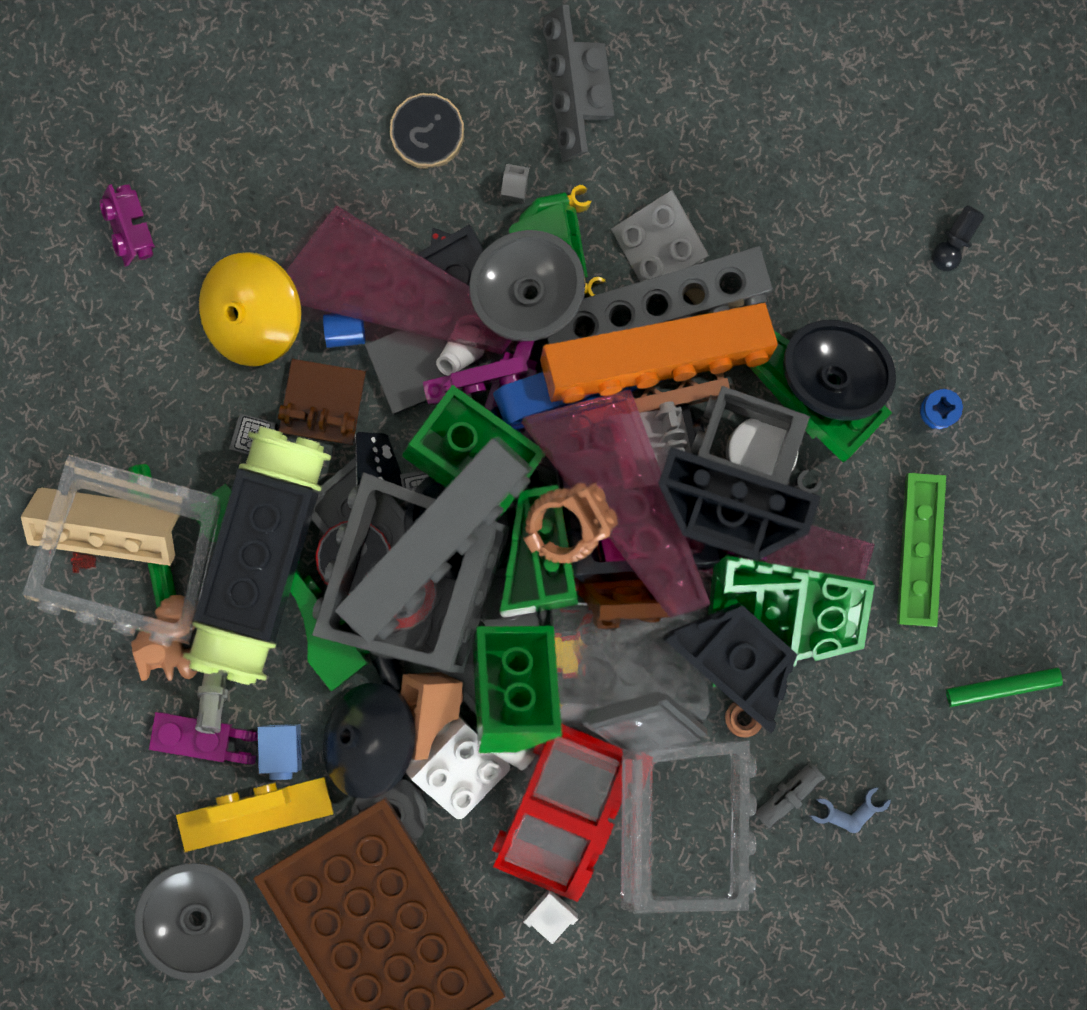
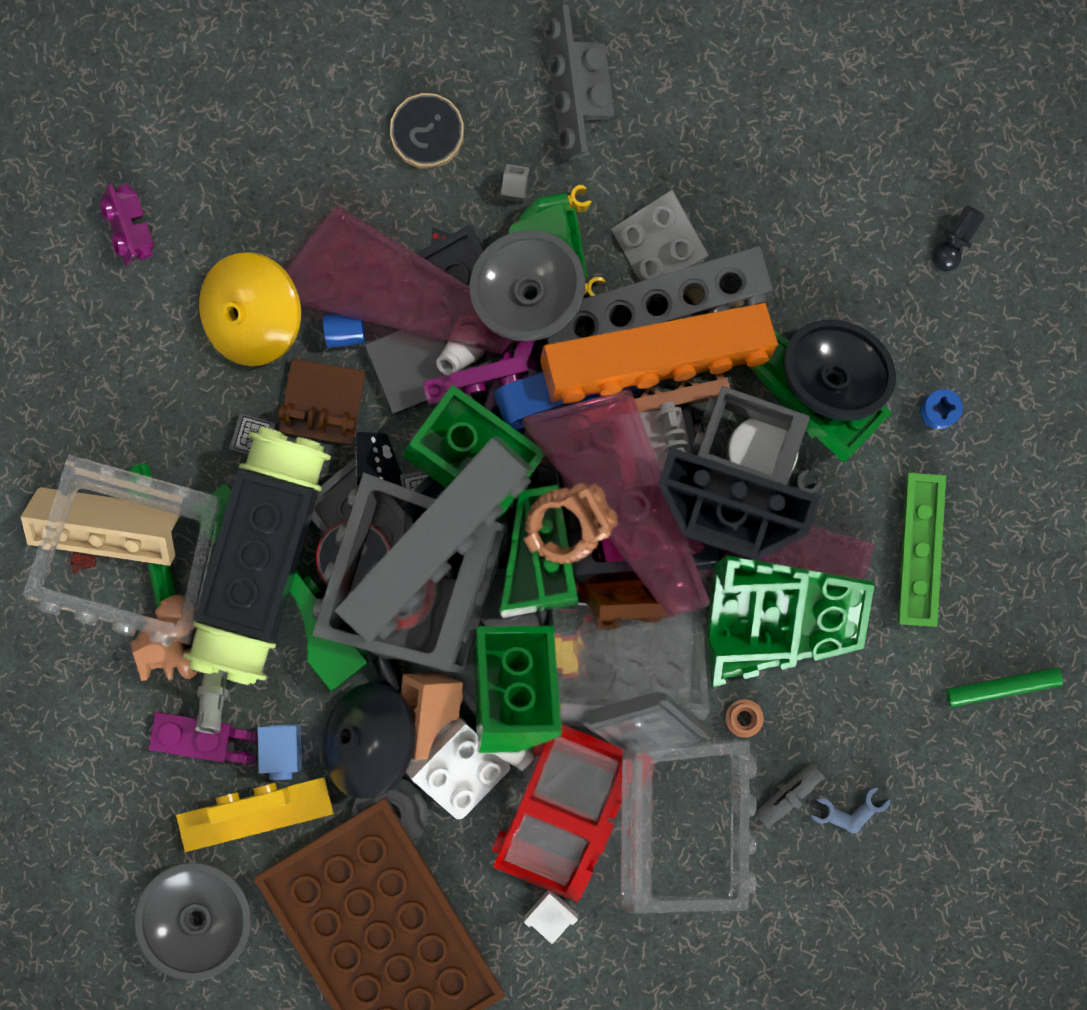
black wing [662,602,797,733] -> none

